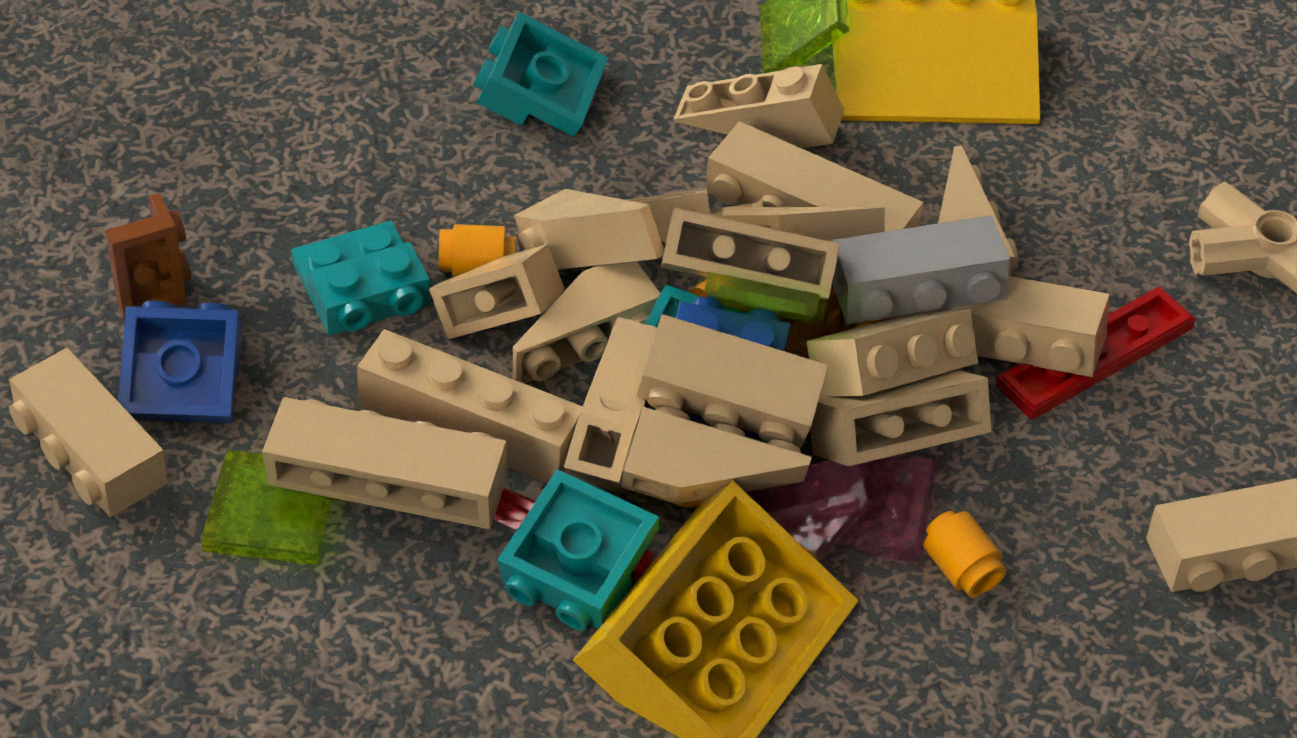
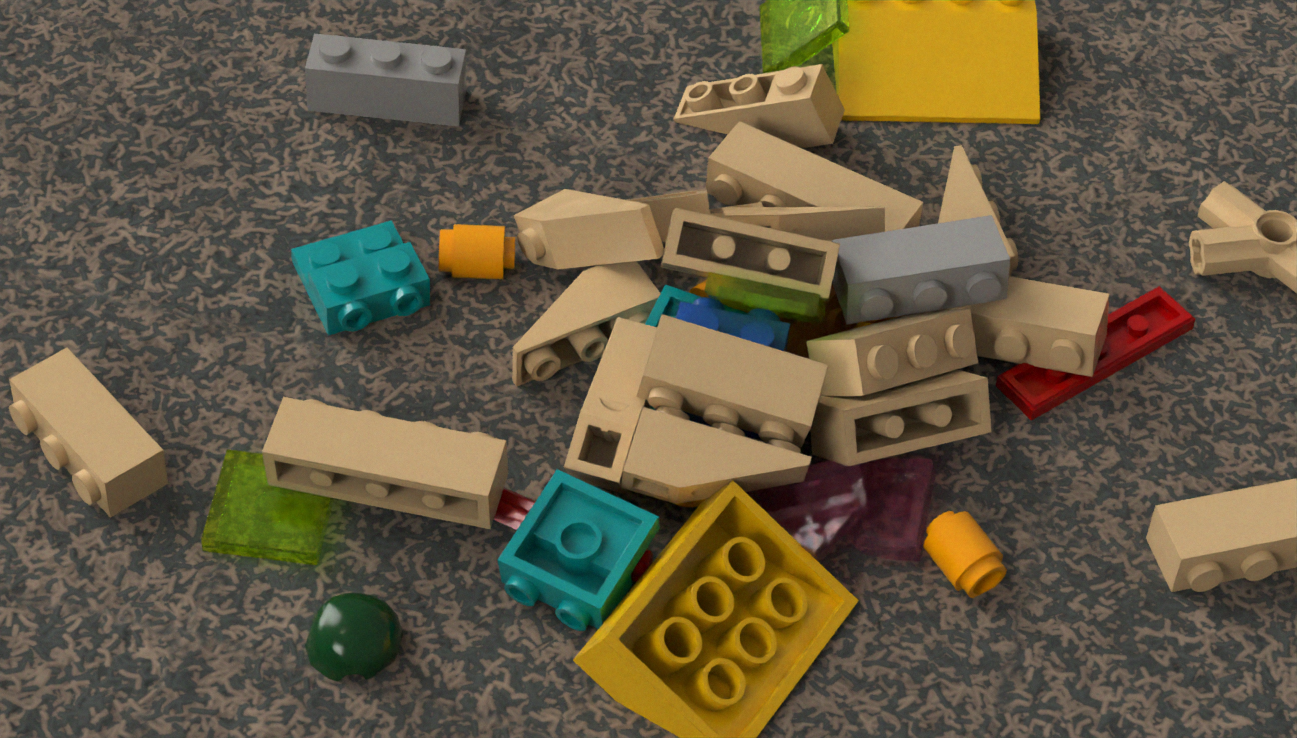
dark orange bracket [105,193,192,321] -> none
blue plate [118,301,243,423] -> none
tan brick [357,329,582,483] -> none
tan slope [429,244,565,339] -> none
teal plate [473,12,608,137] -> none
none -> light grey brick [305,33,466,126]
none -> dark green hair [305,592,403,682]

